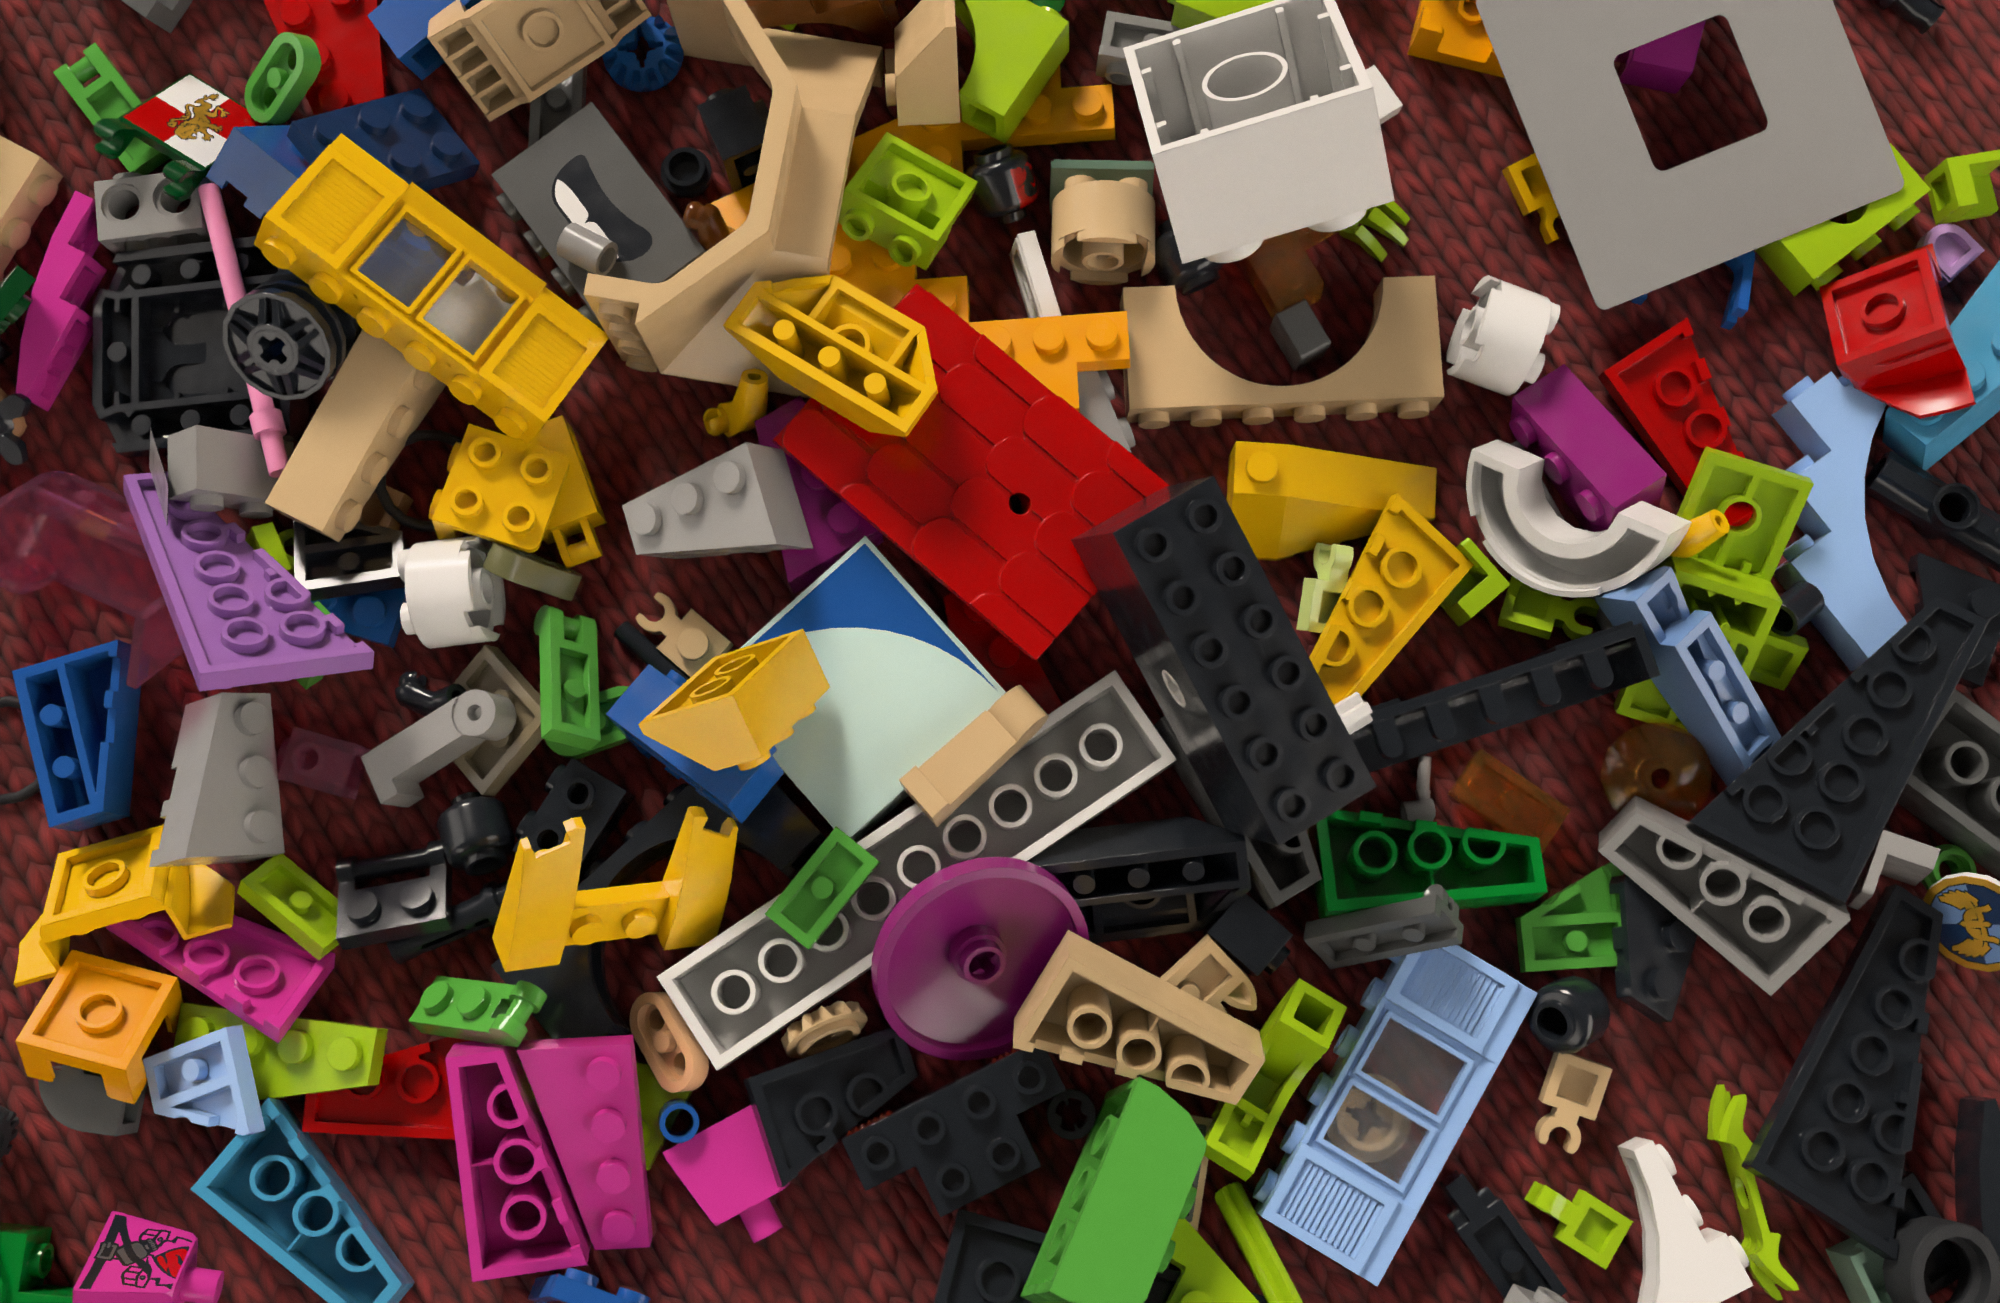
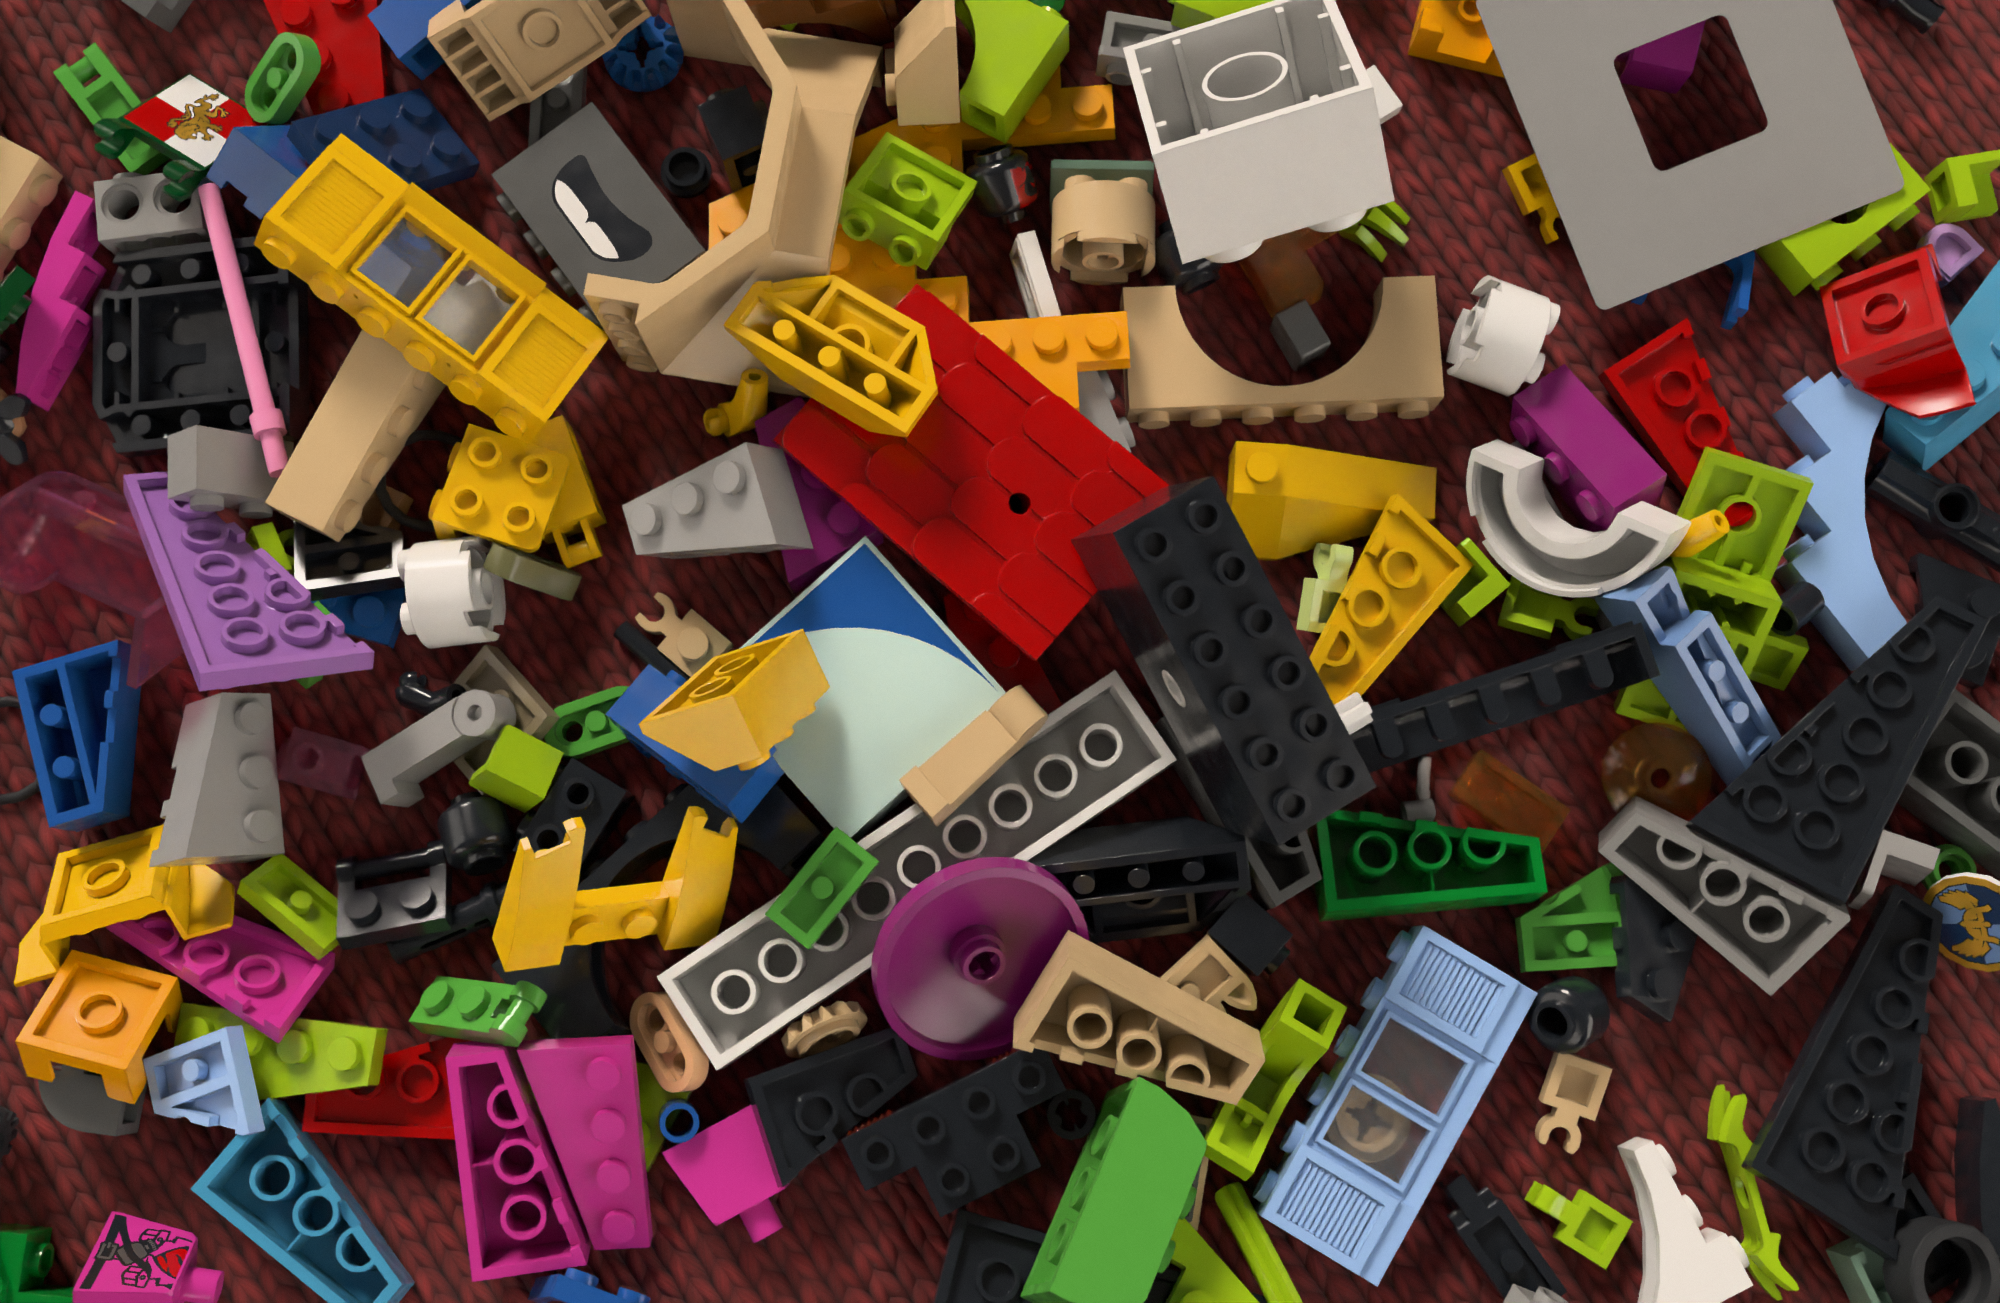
flat silver sticker [149,428,169,526] -> none
black wheel [223,269,362,400] -> none
bright green plate [534,605,601,751] -> none
light grey hinge [556,223,618,276] -> none
reddish brown arm [683,201,735,251] -> none
dark grey hinge [1303,884,1464,969] -> none
none -> lime panel [468,725,564,813]

